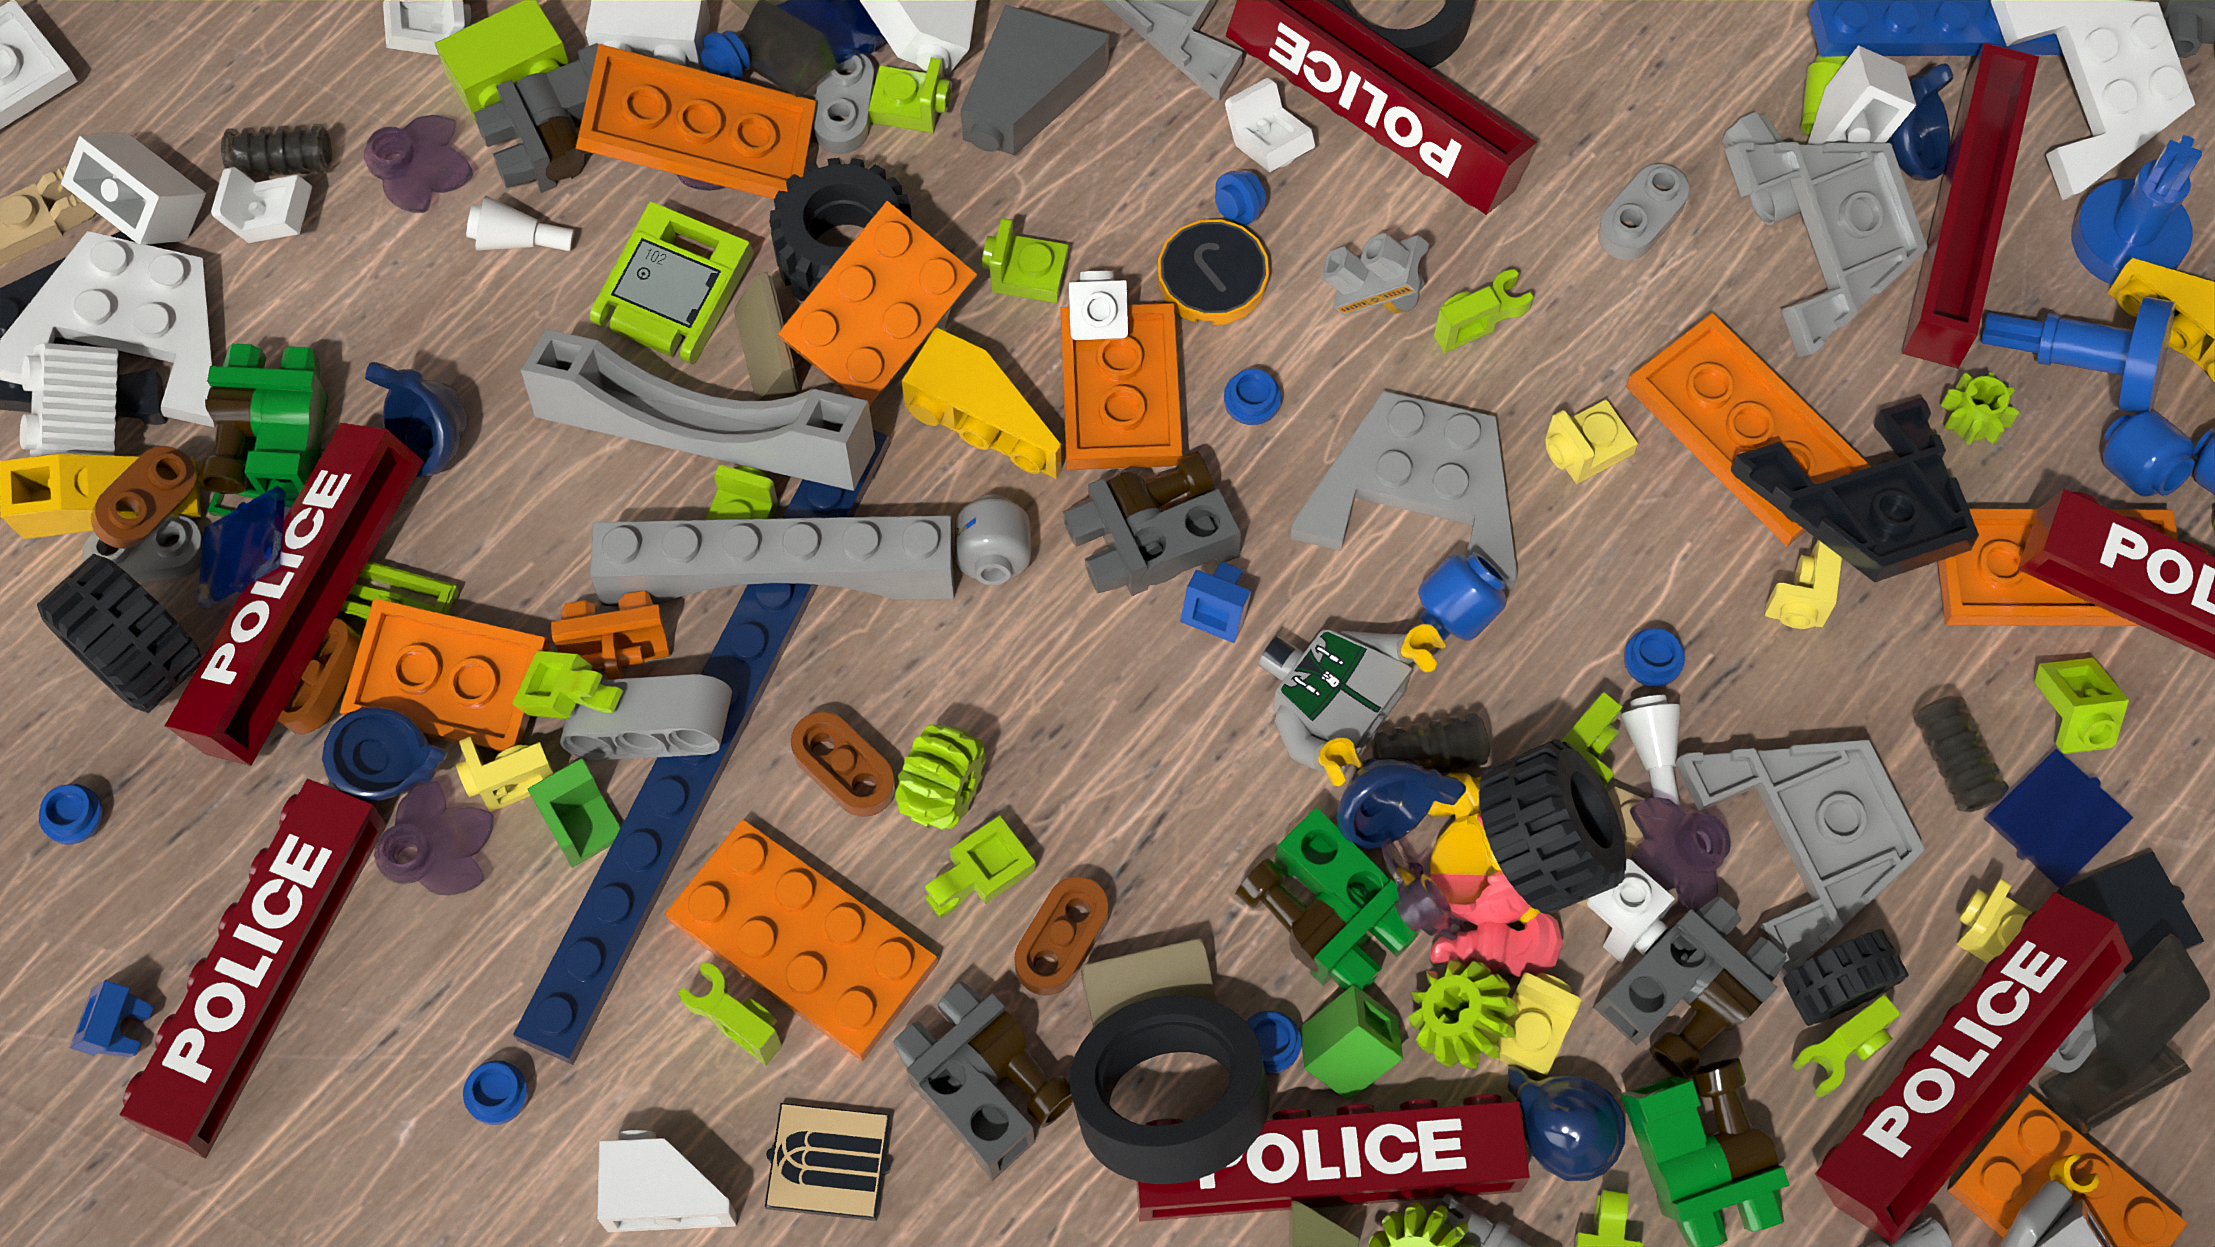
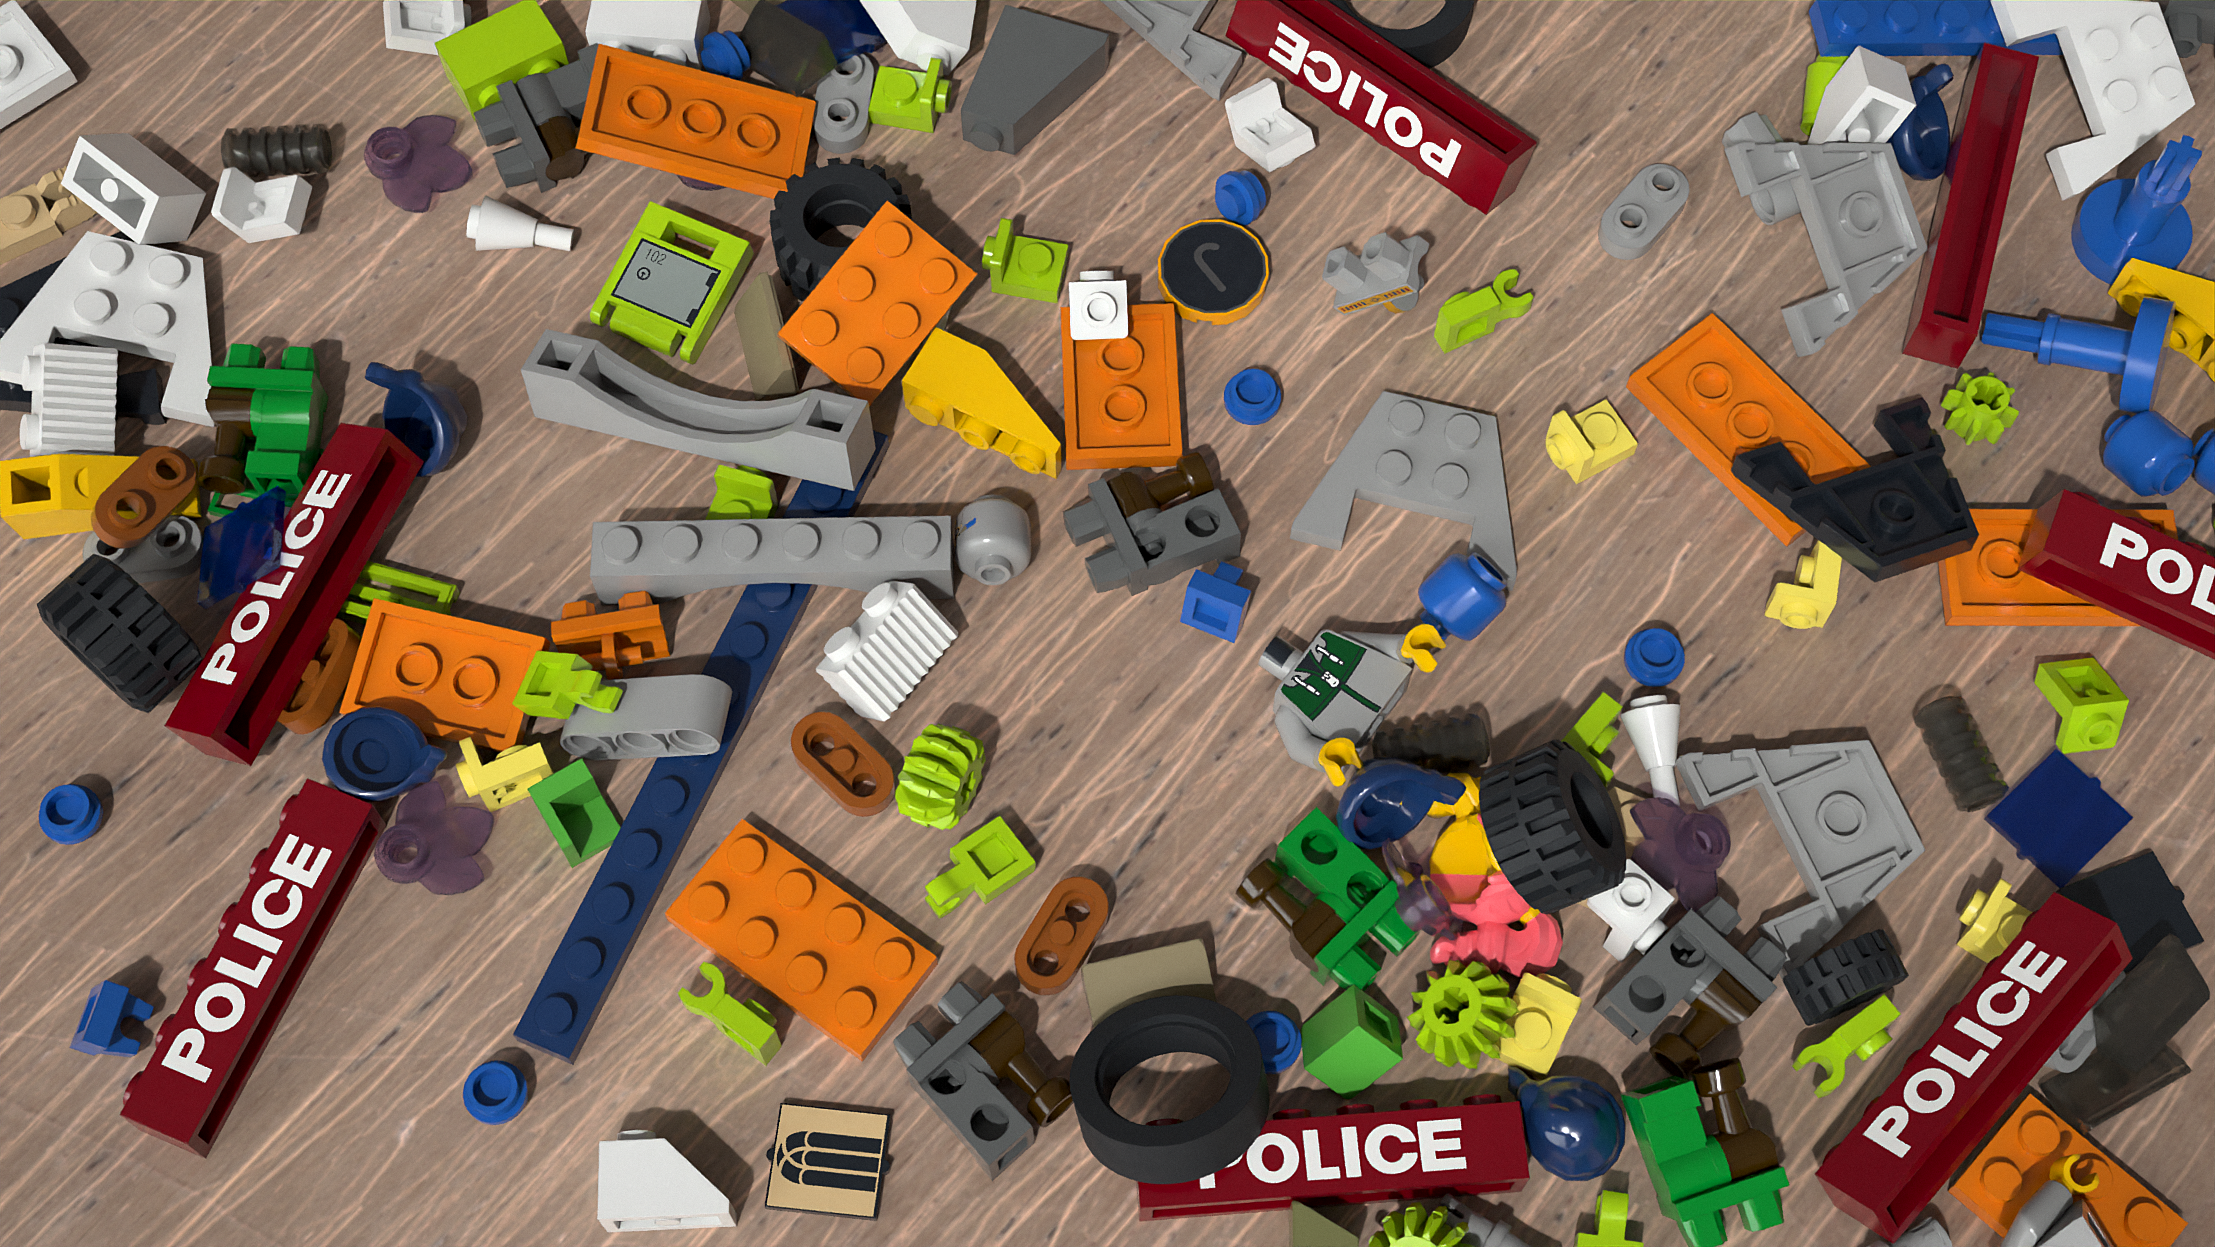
none -> white brick [816,581,958,721]

